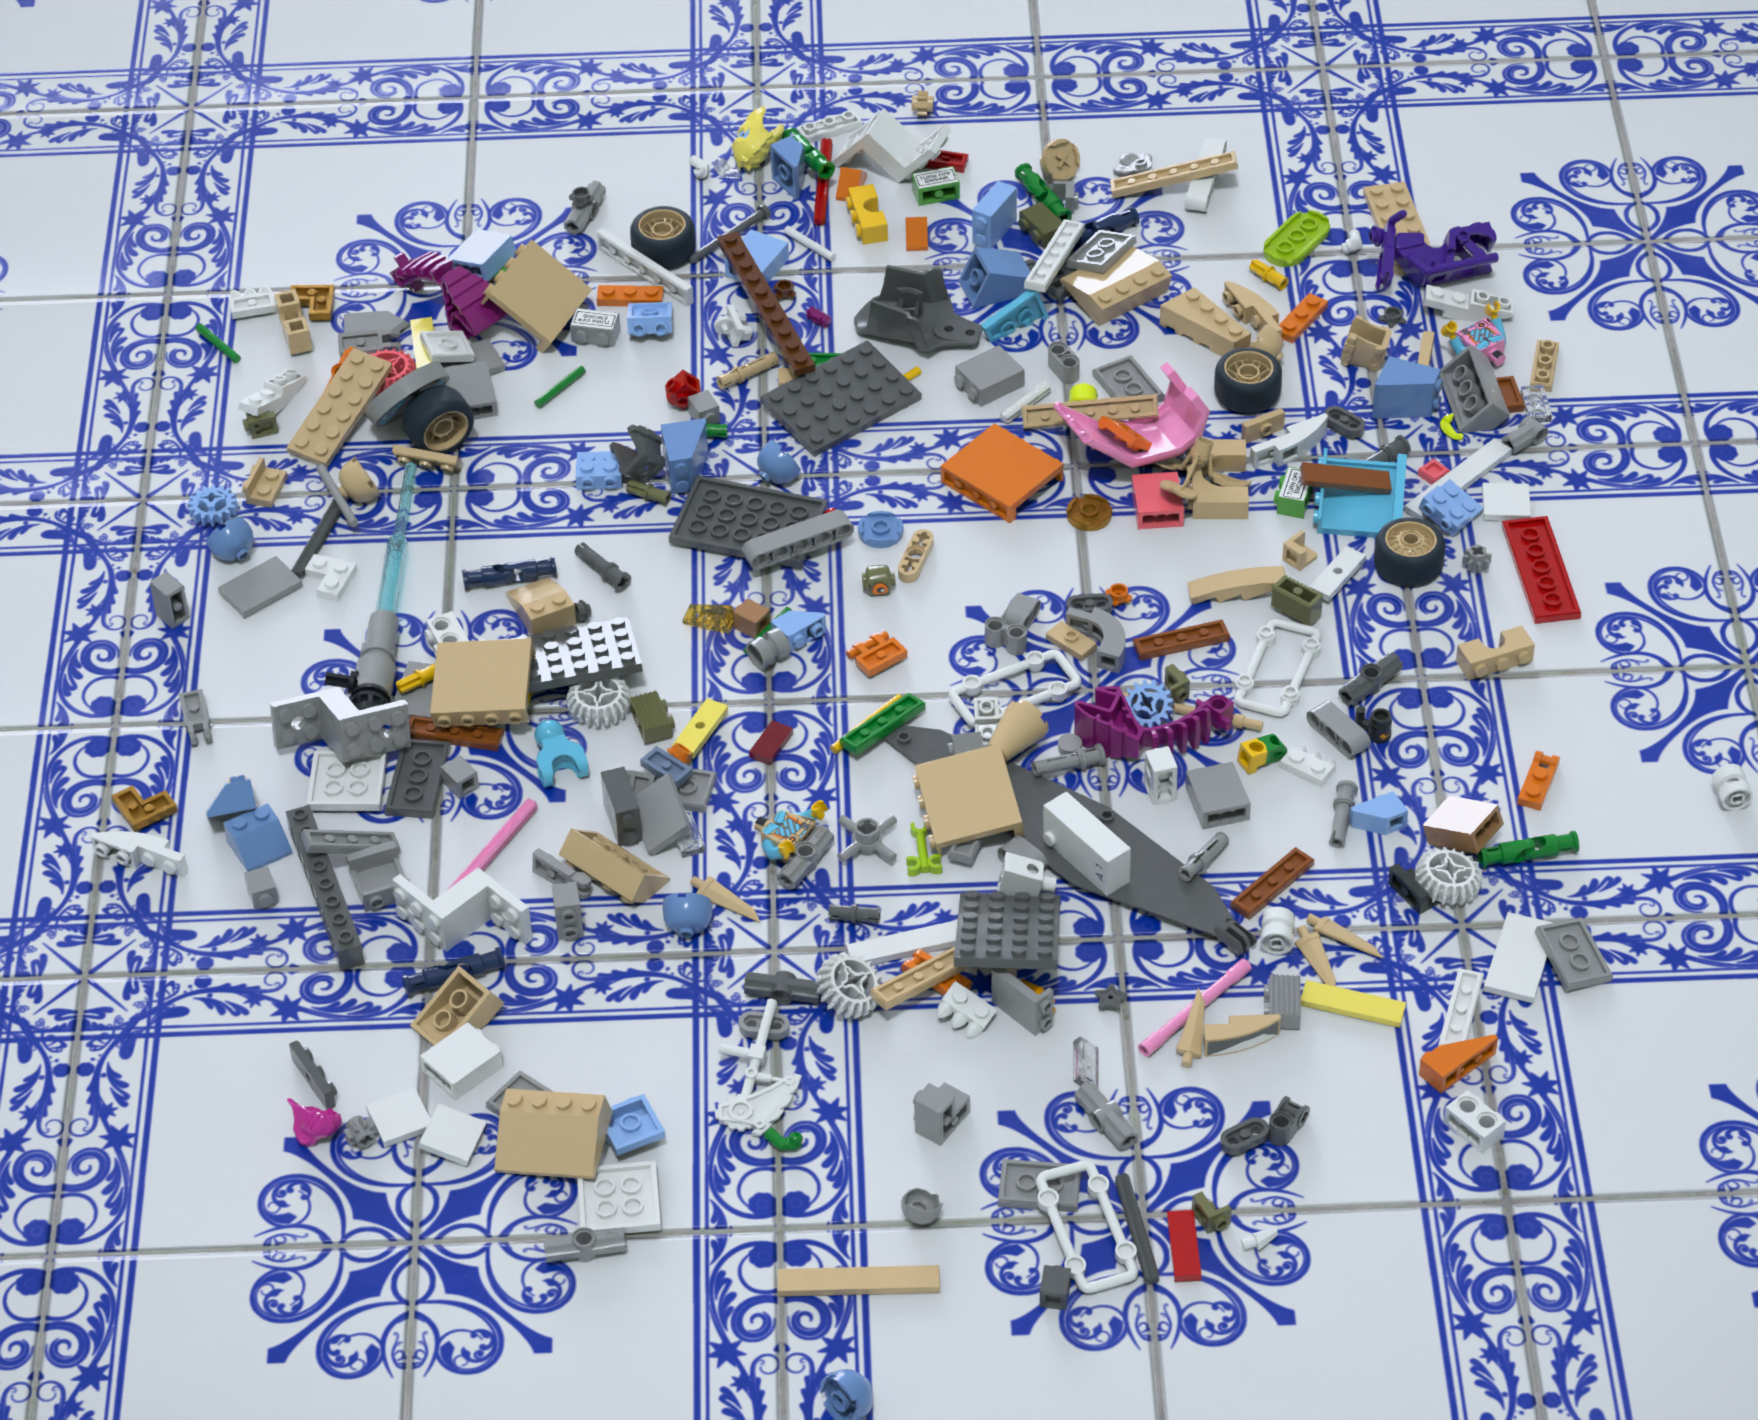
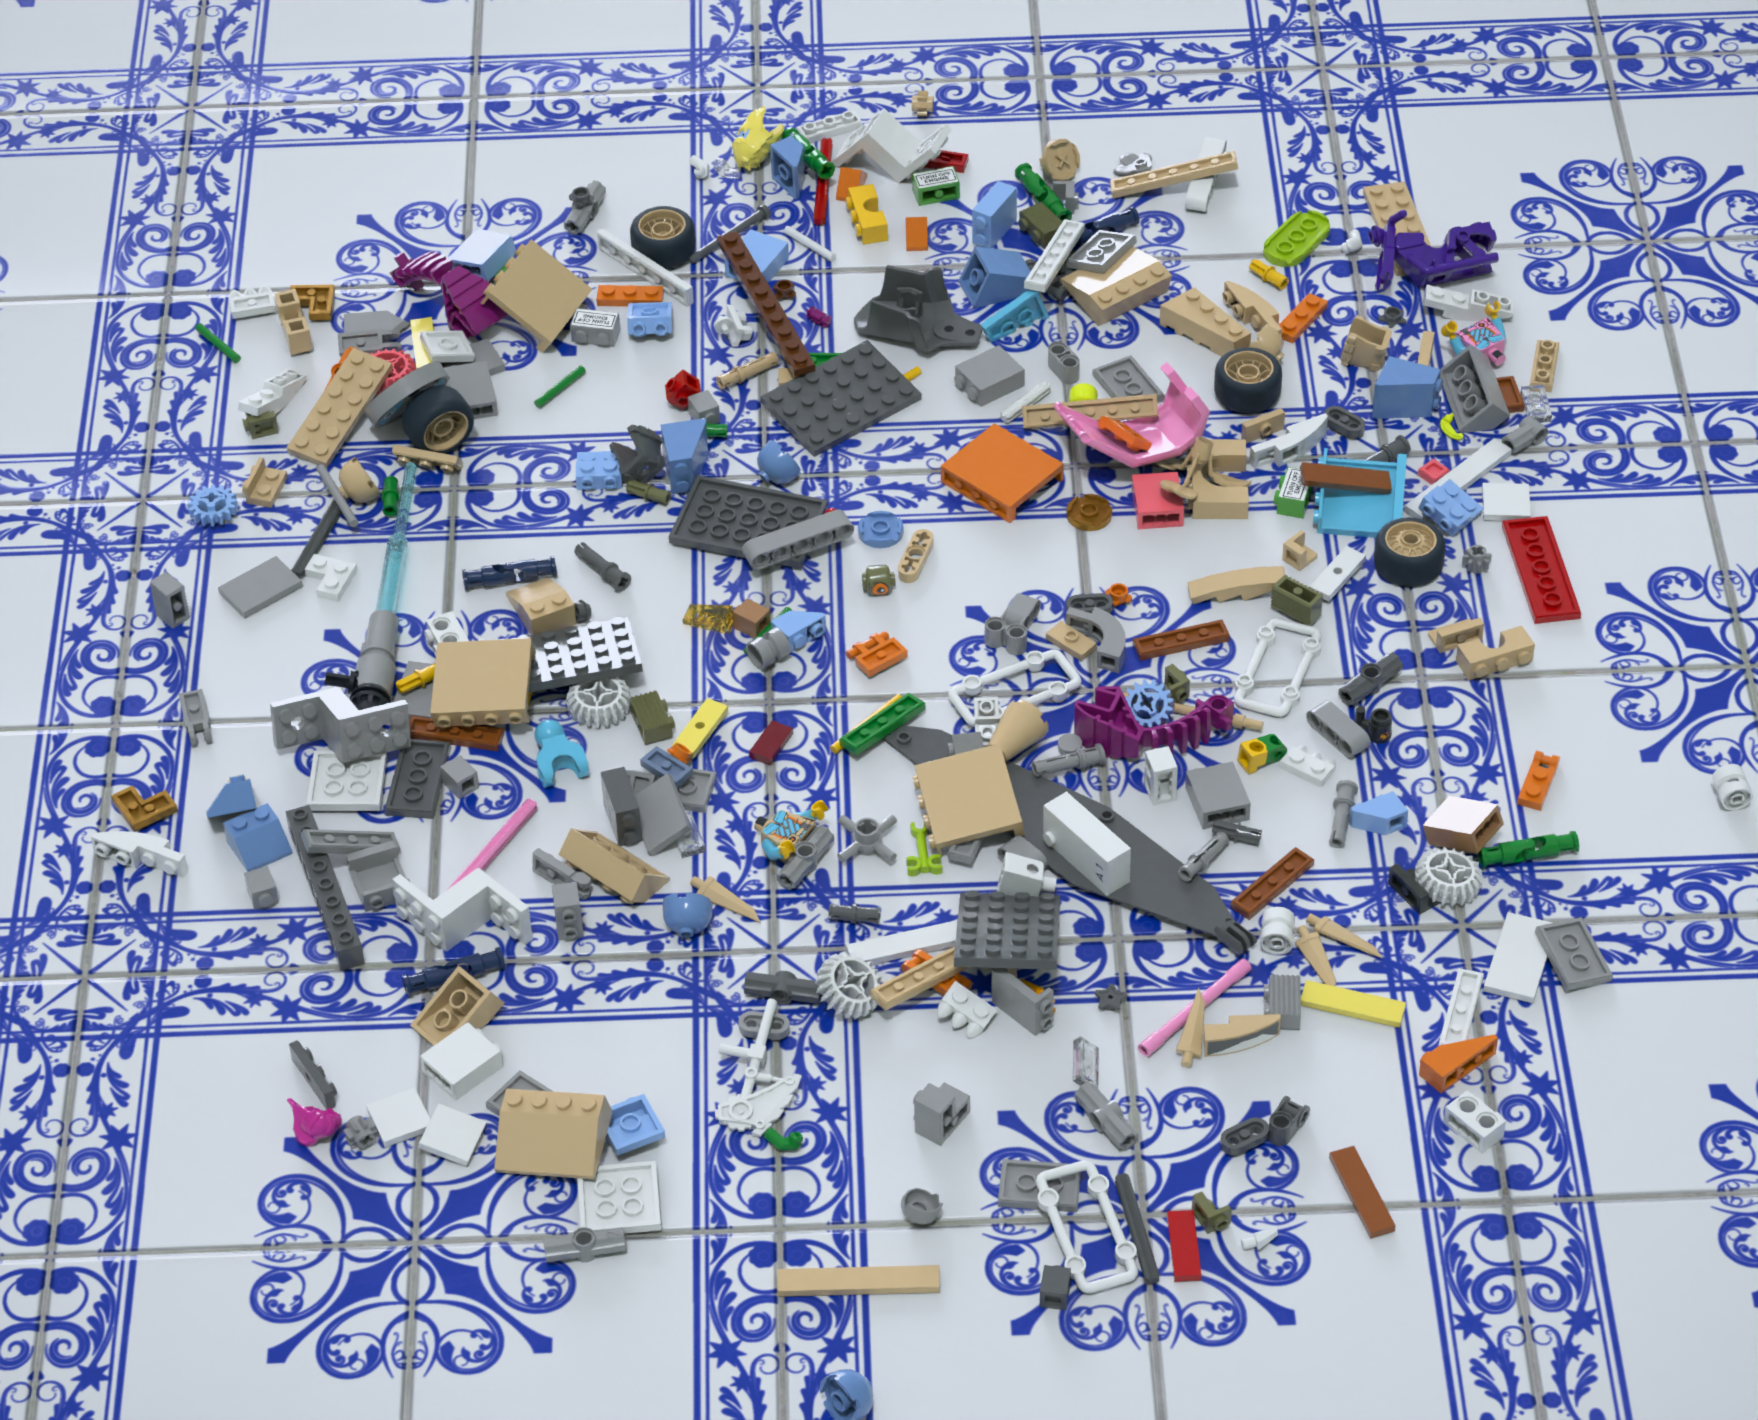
medium blue cylinder [206,517,254,561] -> none
none -> green pin [381,476,400,517]
none -> dark grey axle [1212,820,1262,845]
none -> dark orange tile [1329,1146,1396,1238]
none -> tan panel [1428,618,1484,653]

